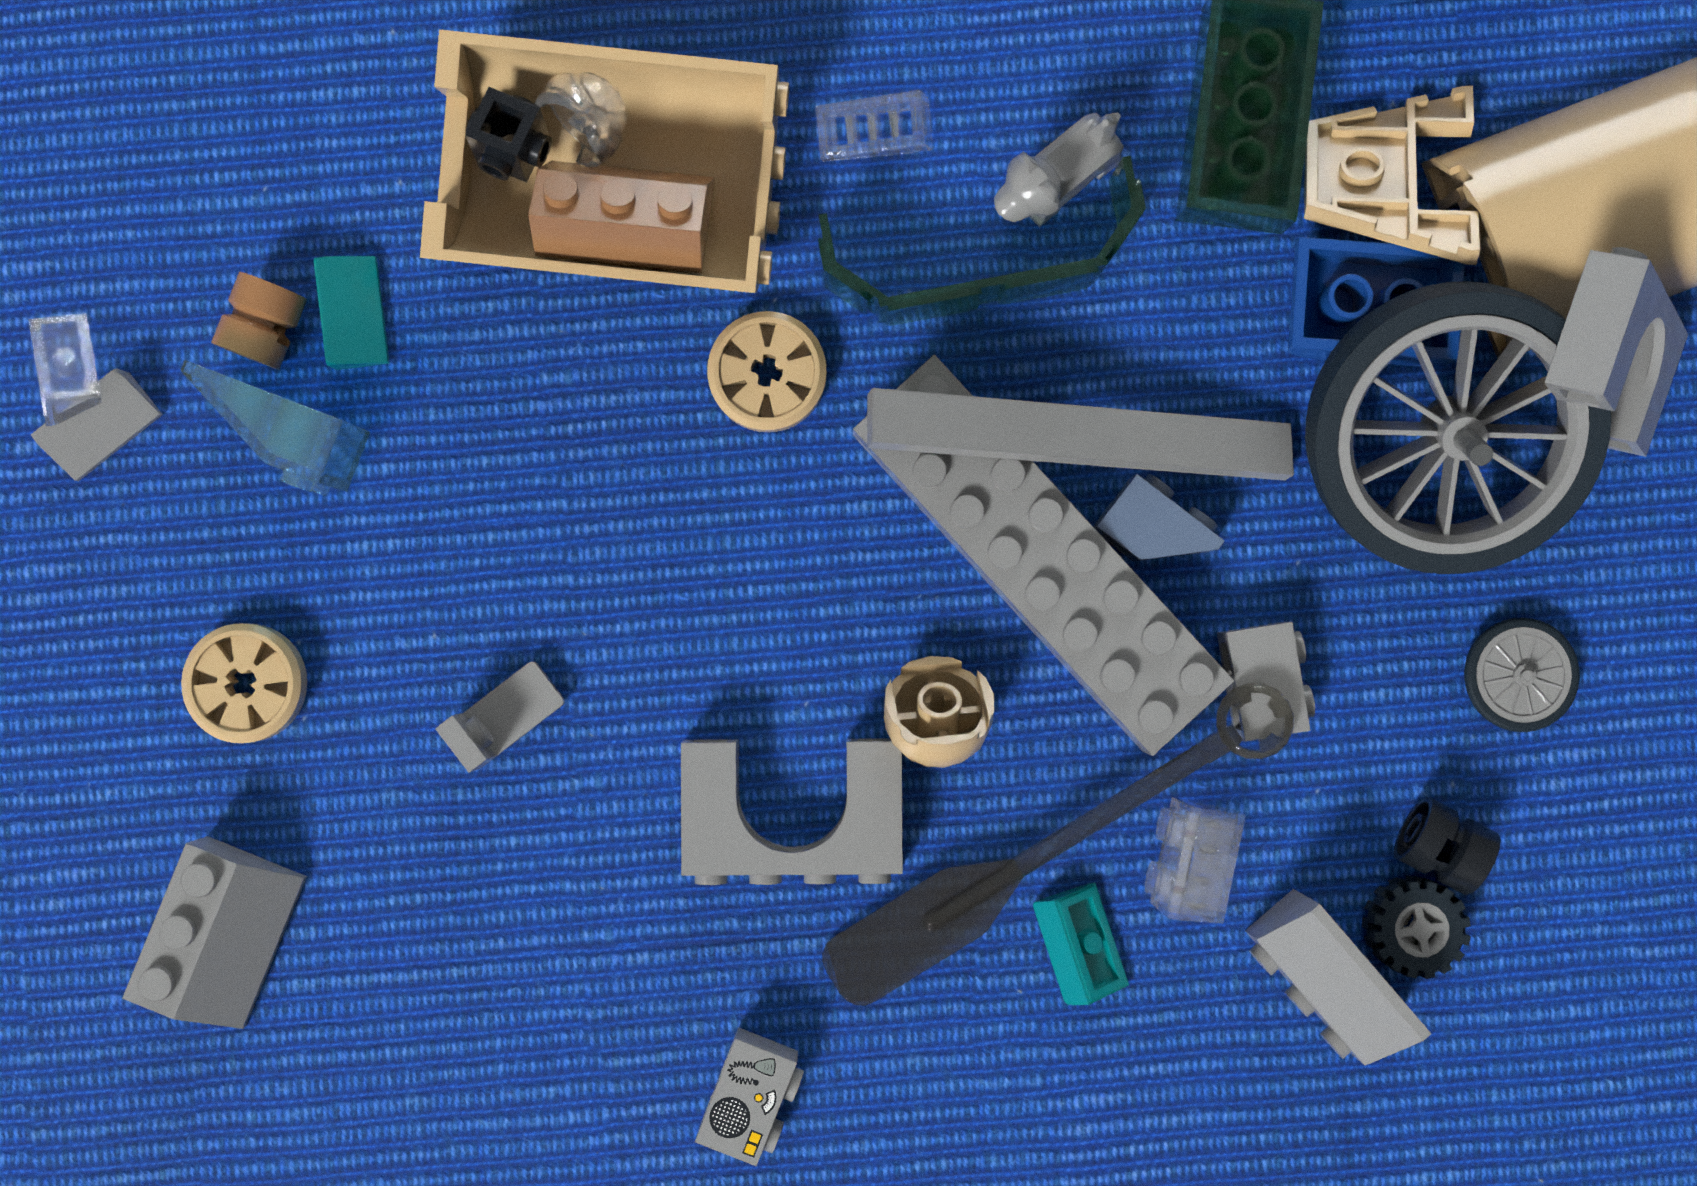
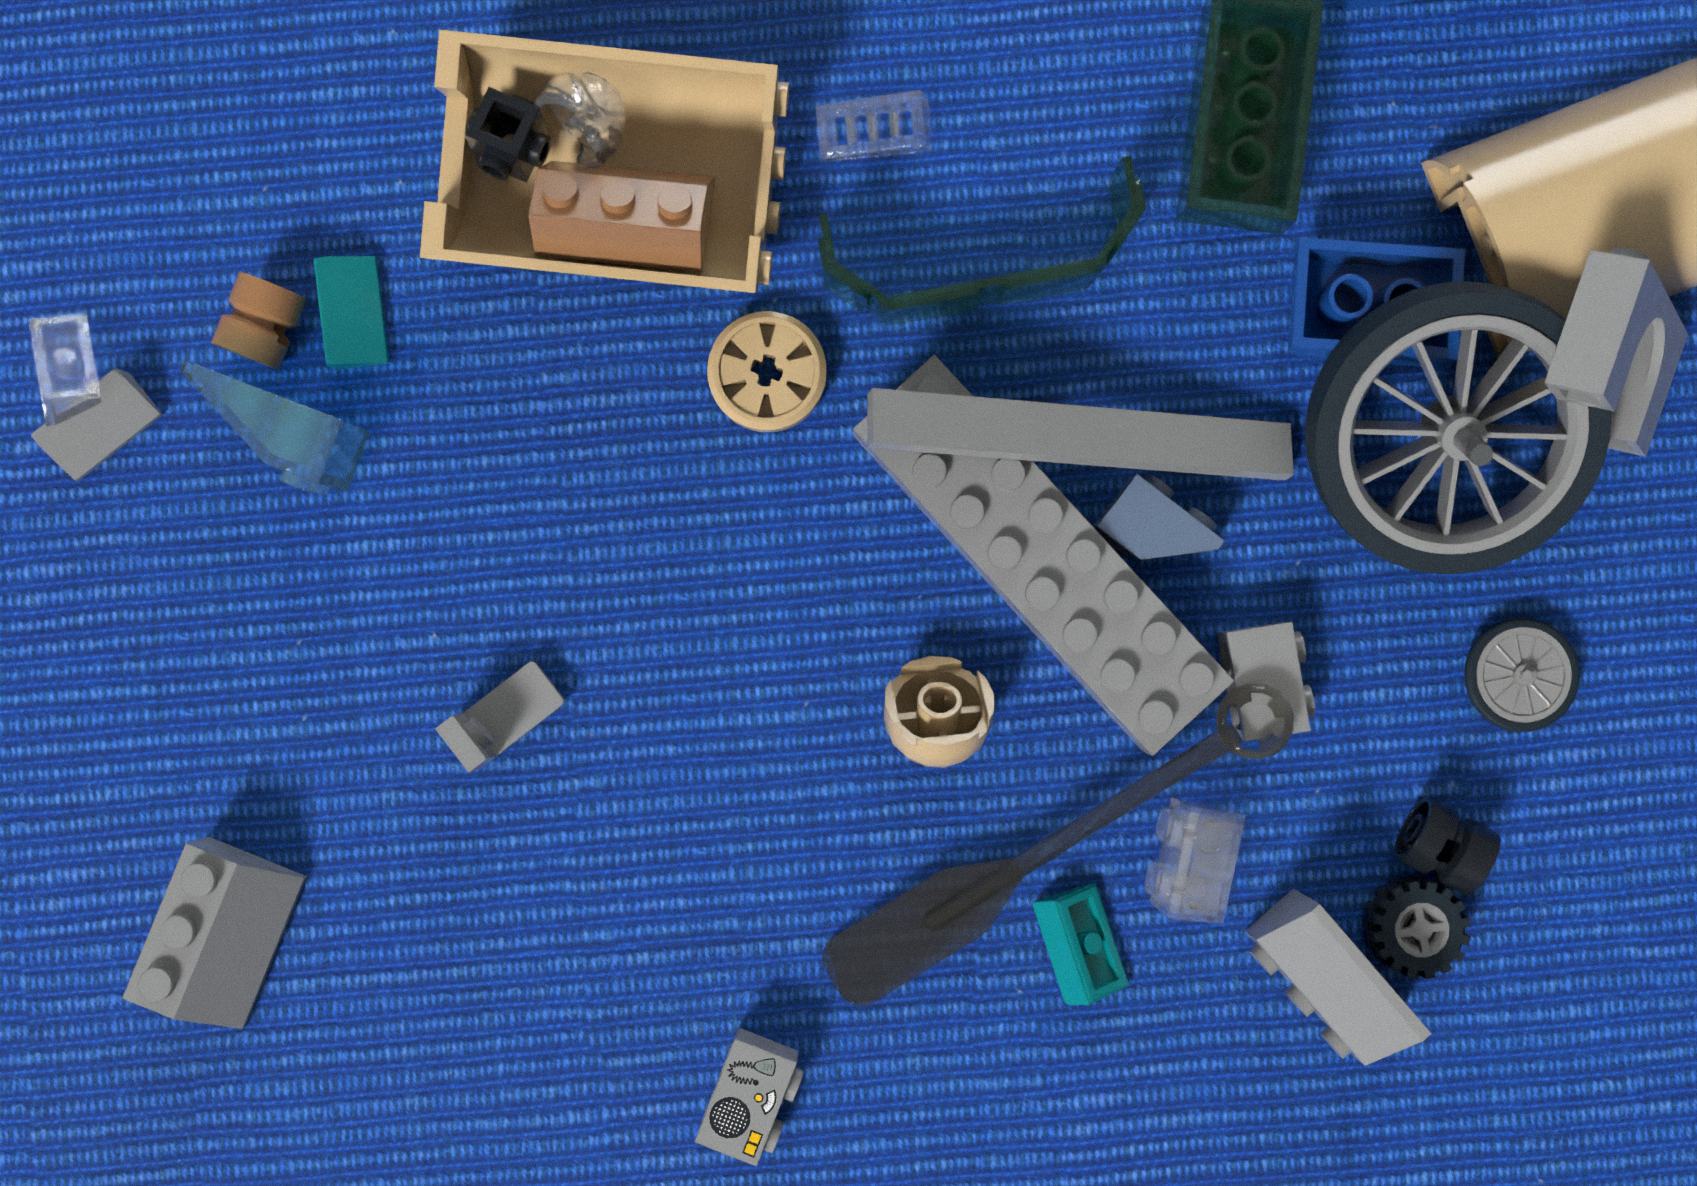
tan wheel [181,623,307,743] -> none
light grey arch [681,738,903,885] -> none
light grey animal [994,112,1124,228] -> none
tan wing [1304,86,1480,265] -> none

